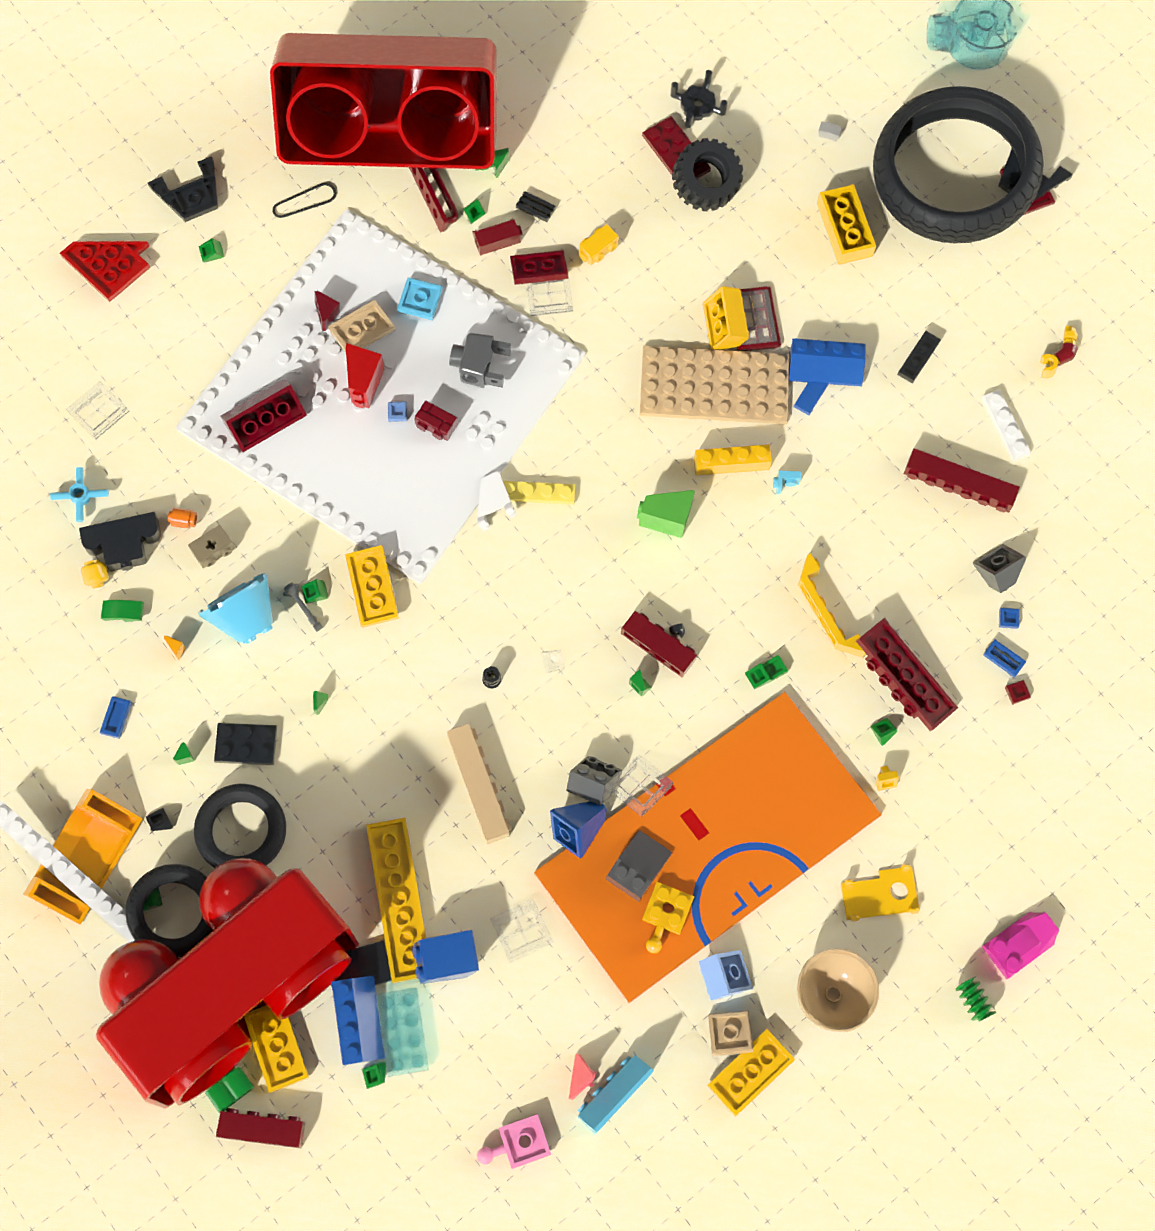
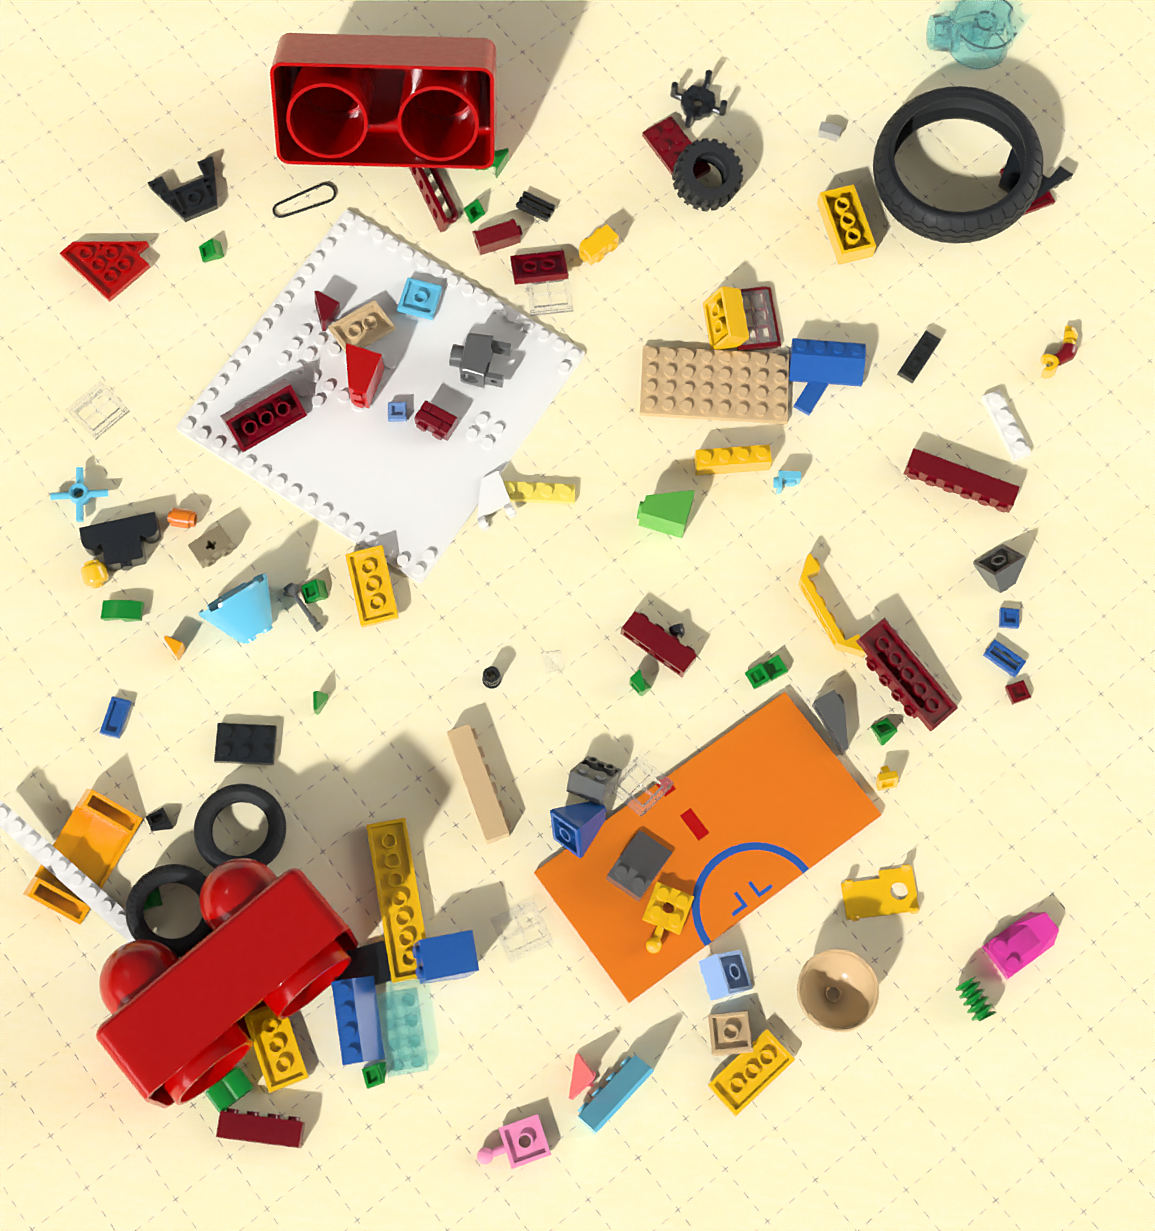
green slope [173,742,194,765] -> none
none -> dark grey slope [812,690,848,755]

